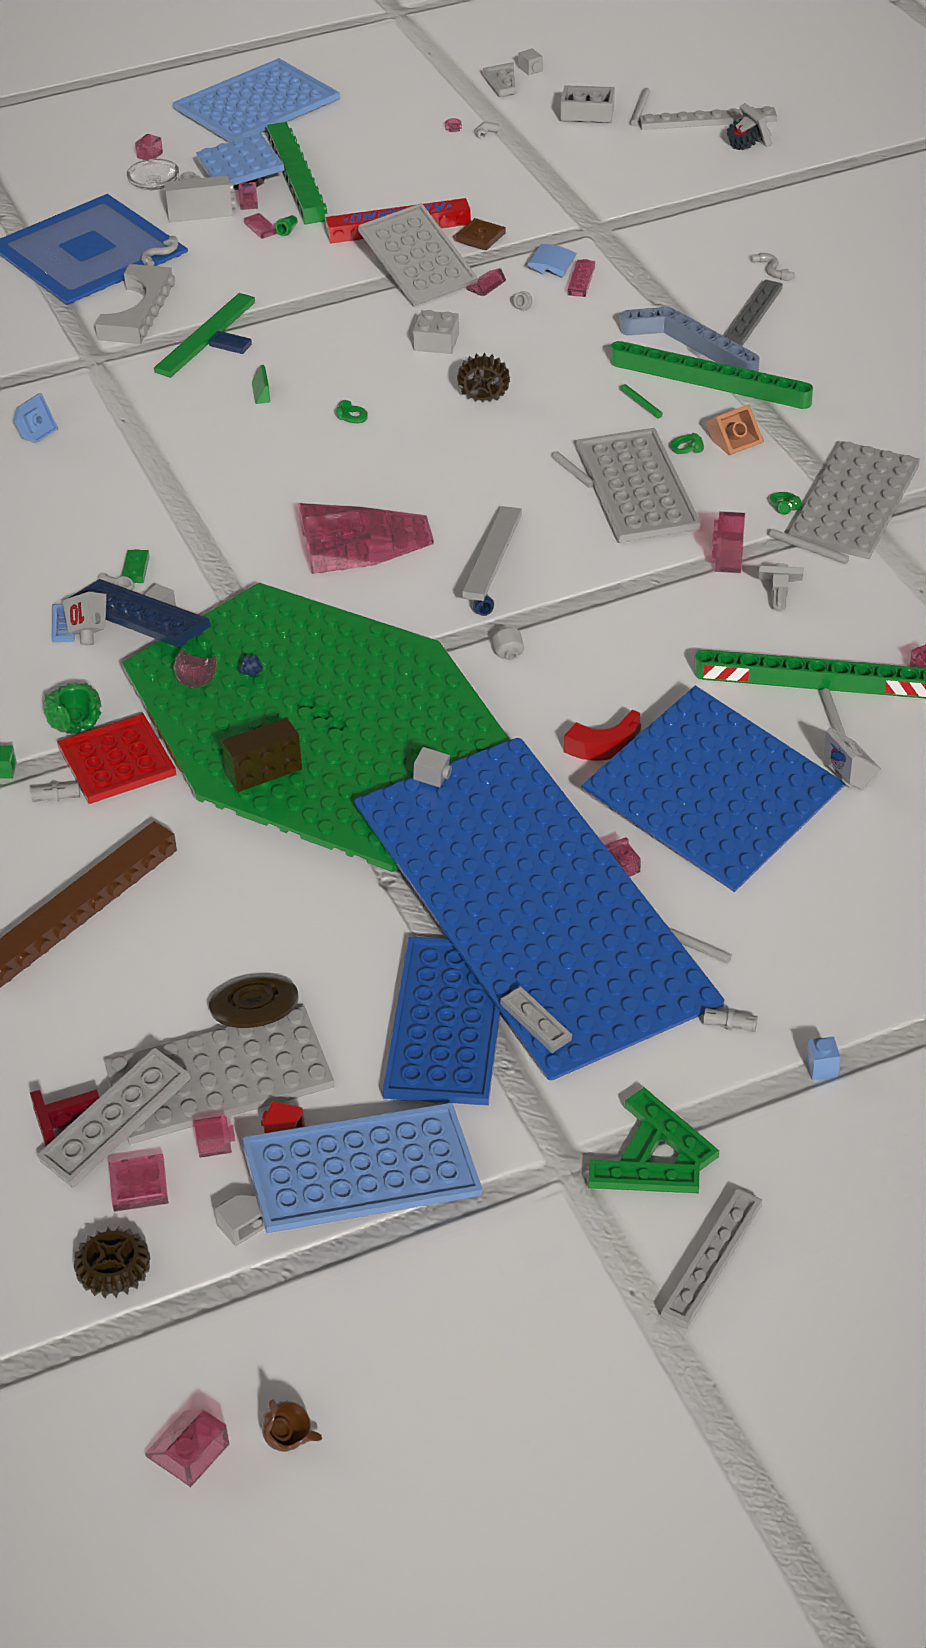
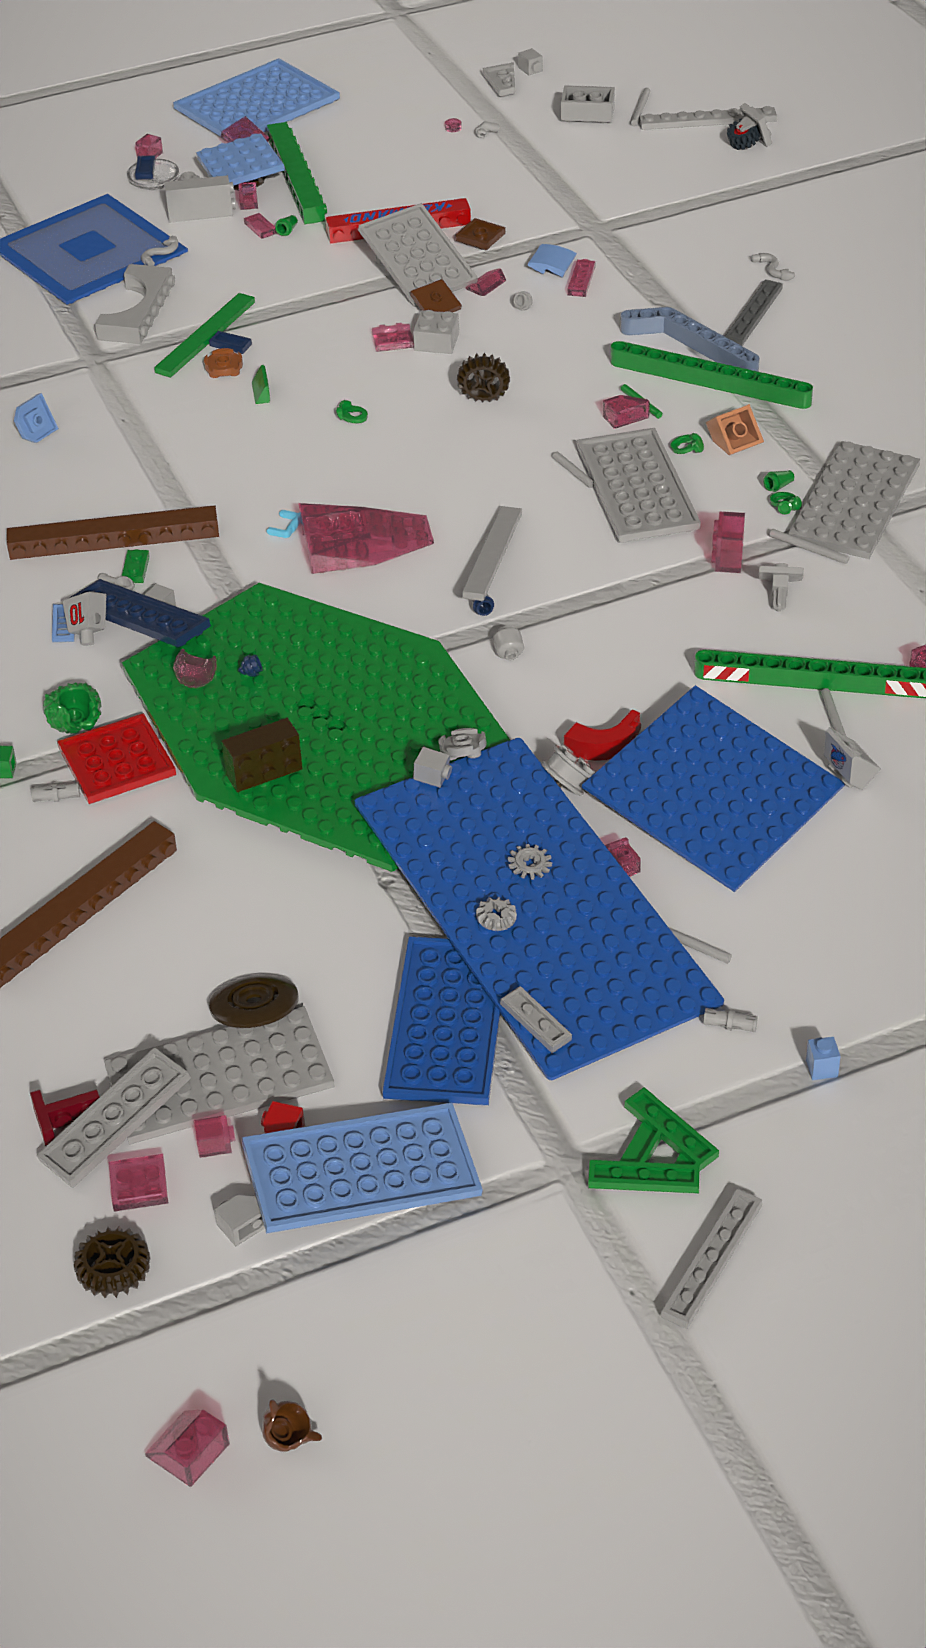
none -> reddish brown brick [7,505,219,560]
none -> dark blue tile [135,156,156,180]
none -> dark orange plate [204,348,243,378]
none -> clear pink plate [221,116,269,143]
none -> medium azure piece [267,510,301,538]
none -> clear pink plate [372,322,414,352]
none -> reddish brown plate [410,279,462,313]
none -> light grey plate [438,728,487,760]
none -> light grey gear [476,897,517,931]
none -> light grey gear [508,844,552,880]
none -> light grey wheel [541,743,596,796]
none -> clear pink slope [603,395,650,429]
none -> green cone [763,470,795,492]

